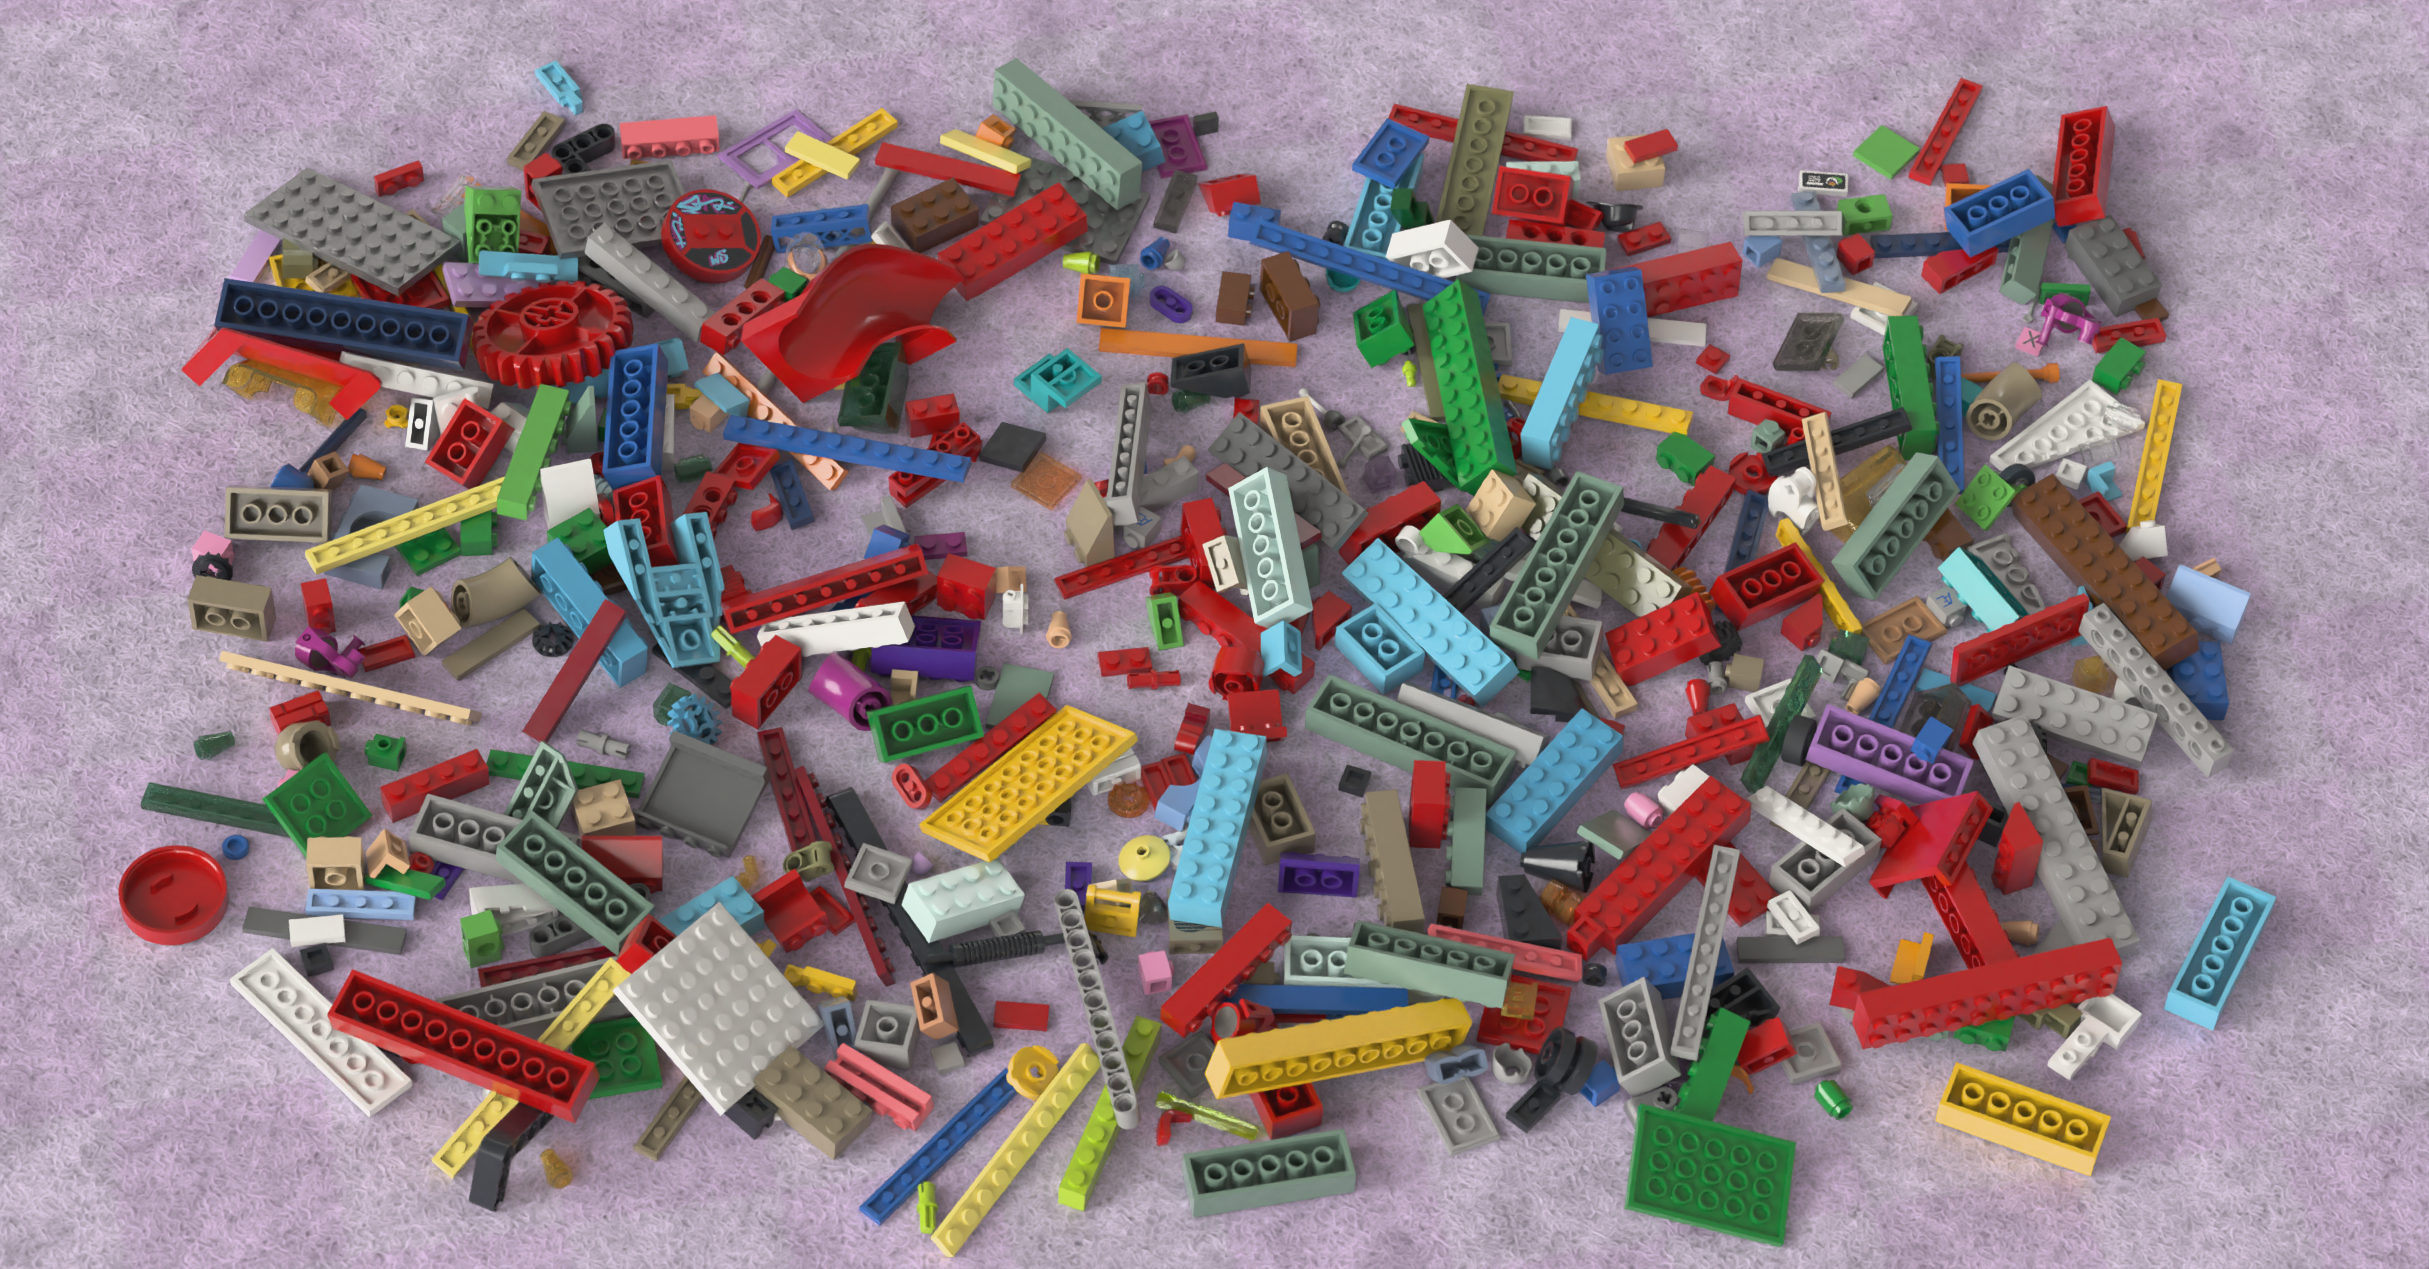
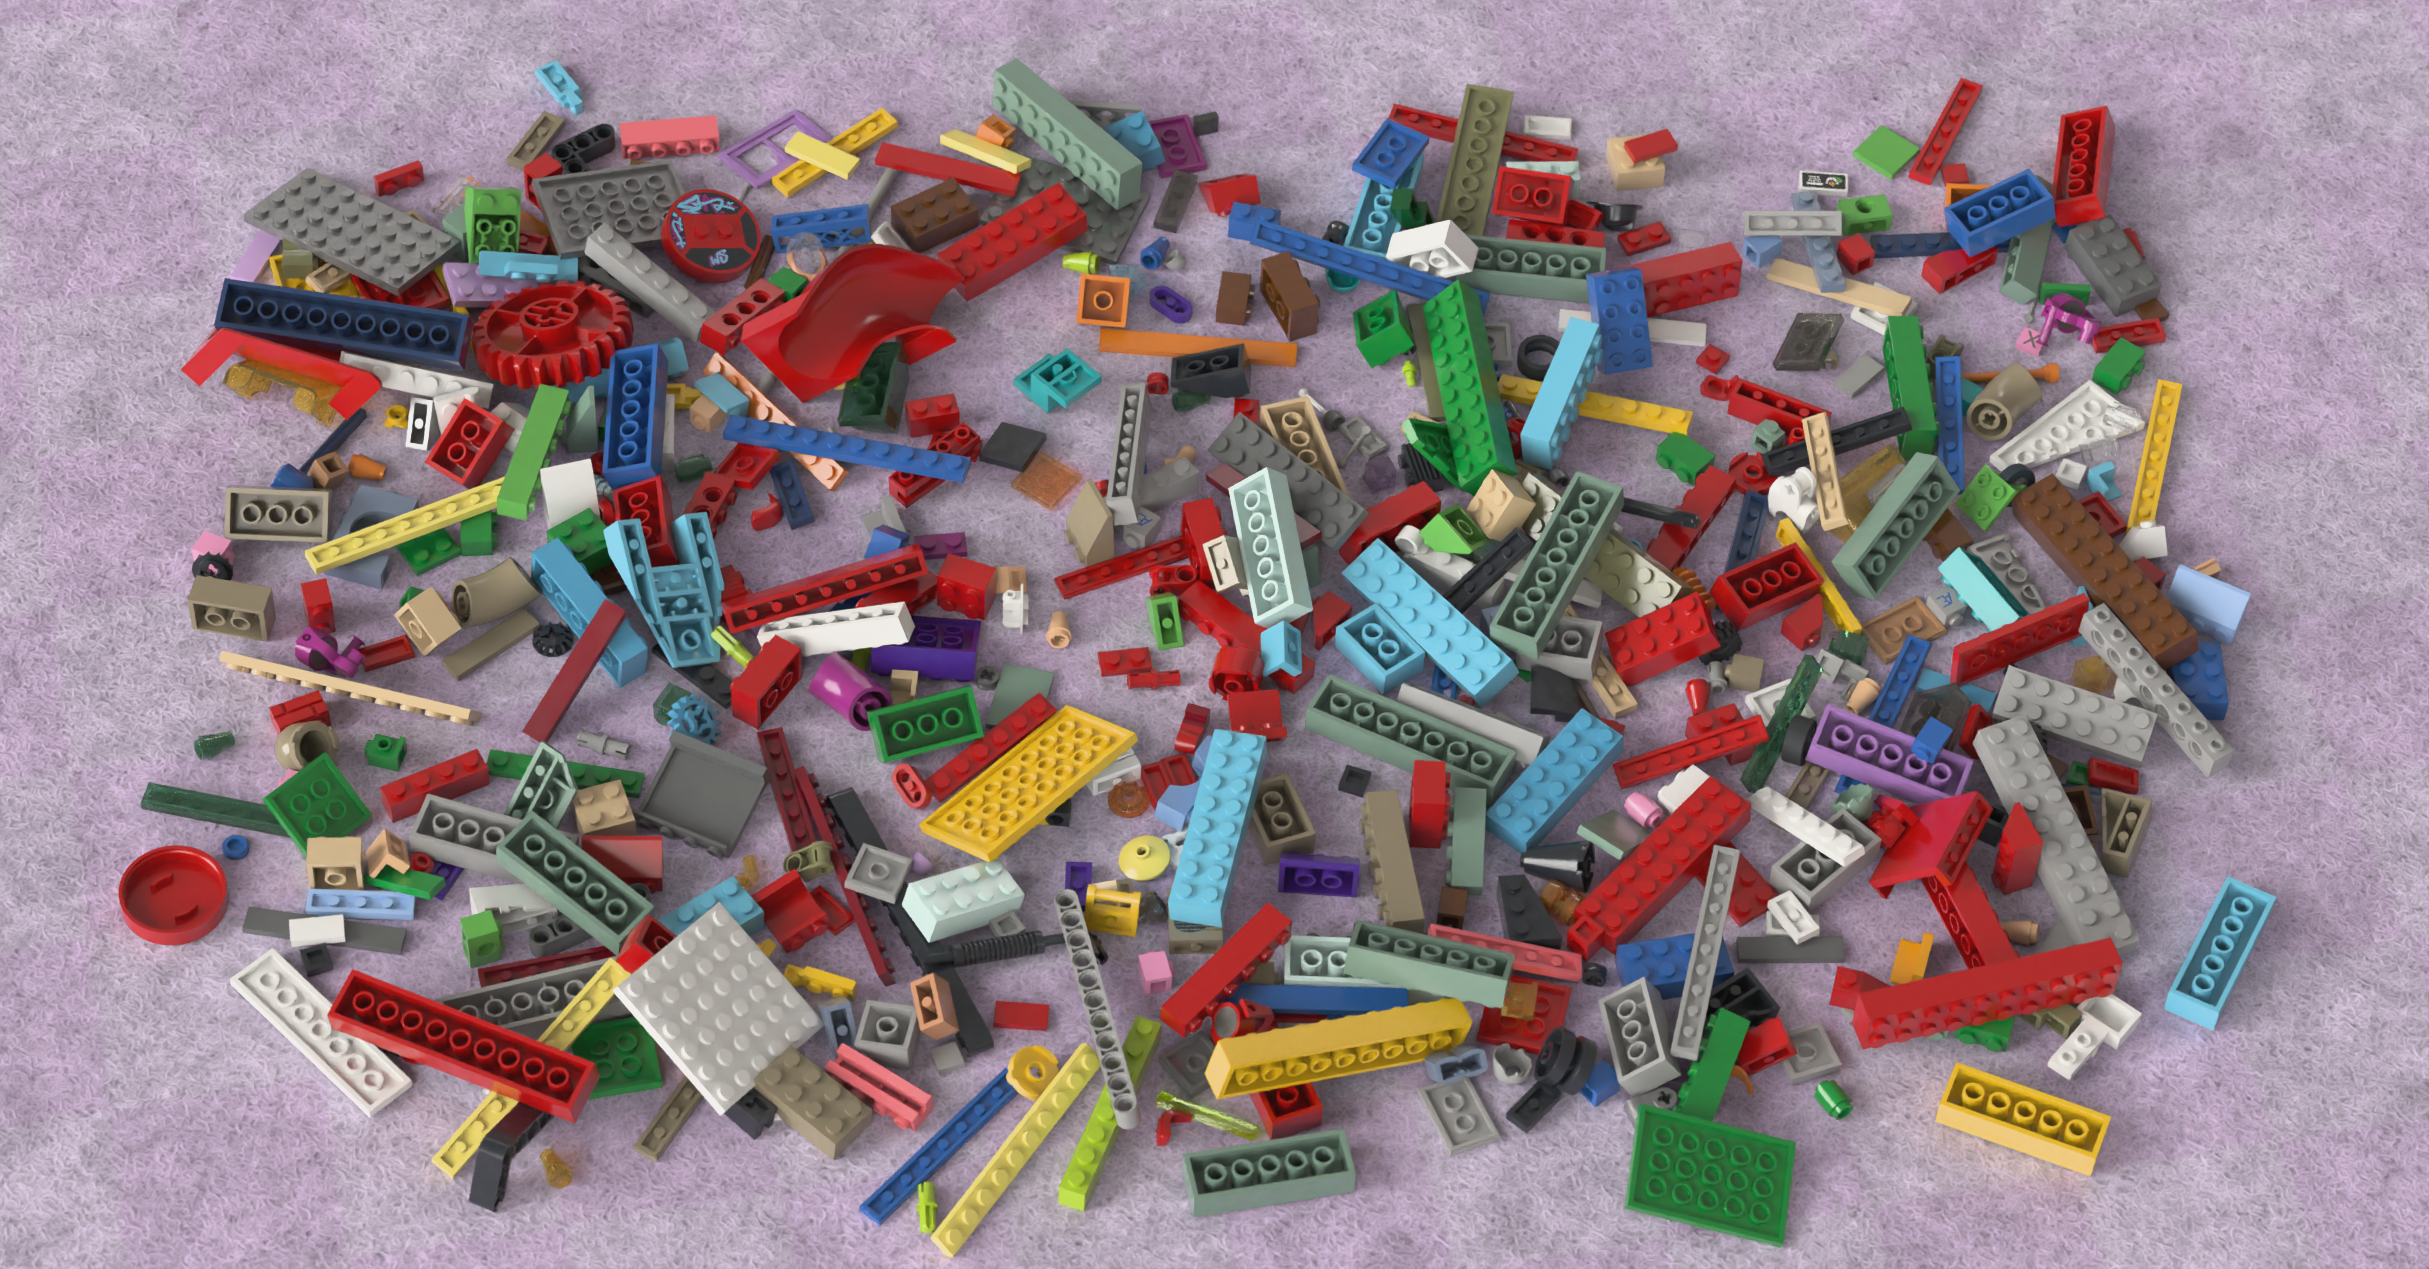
none -> black tyre [1517,335,1560,381]

